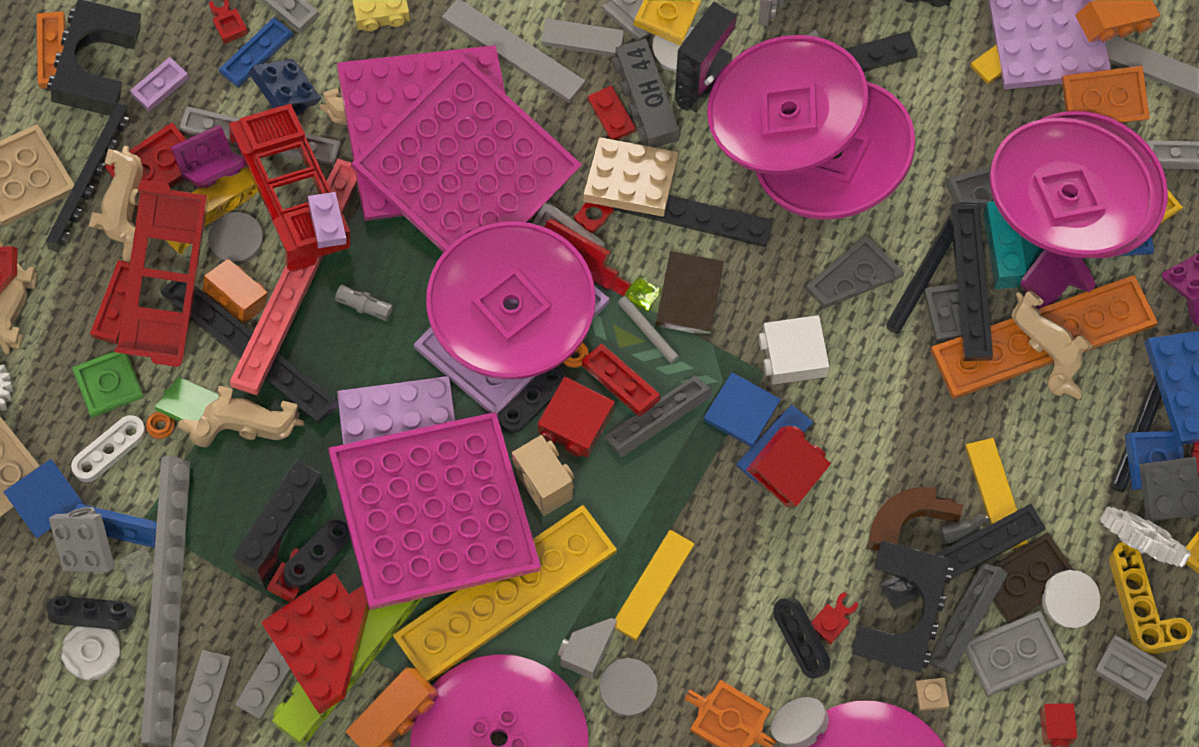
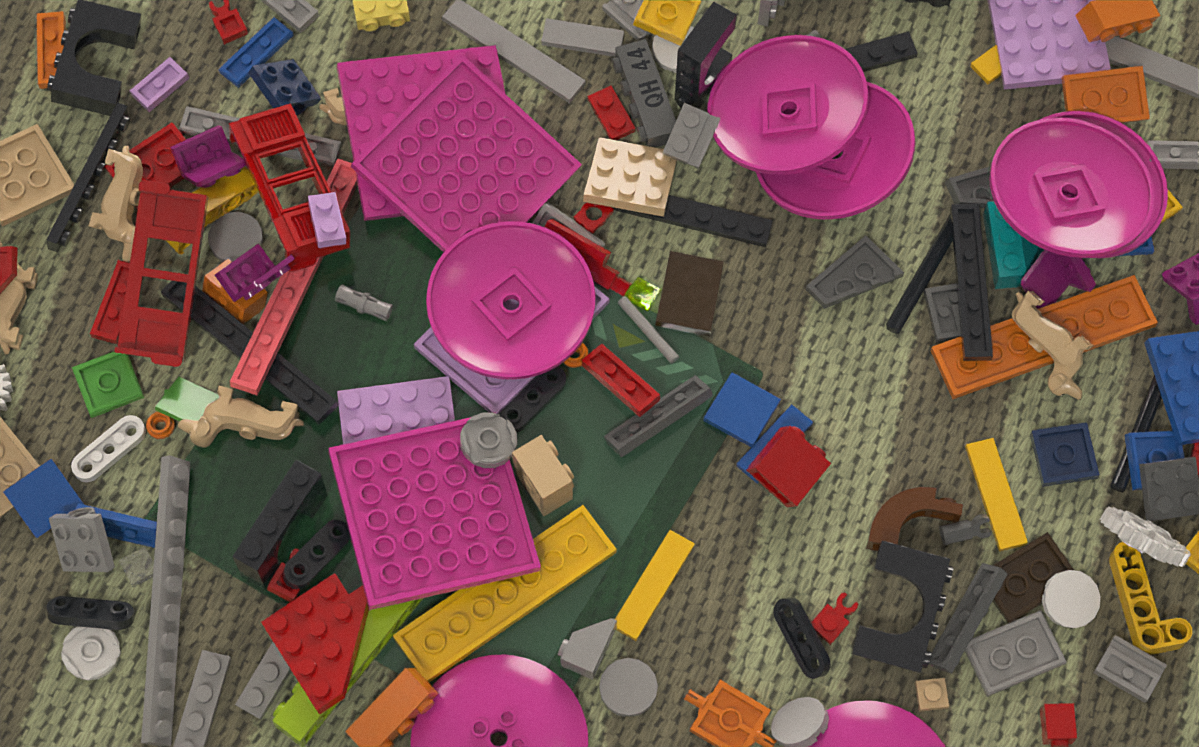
red brick [537,376,615,458] -> none
white brick [758,315,829,385] -> none
black plate [879,504,1046,611] -> none
none -> magenta bracket [214,243,294,302]
none -> light grey tile [460,412,517,468]
none -> light grey plate [663,103,720,169]
none -> dark blue plate [1030,422,1100,487]

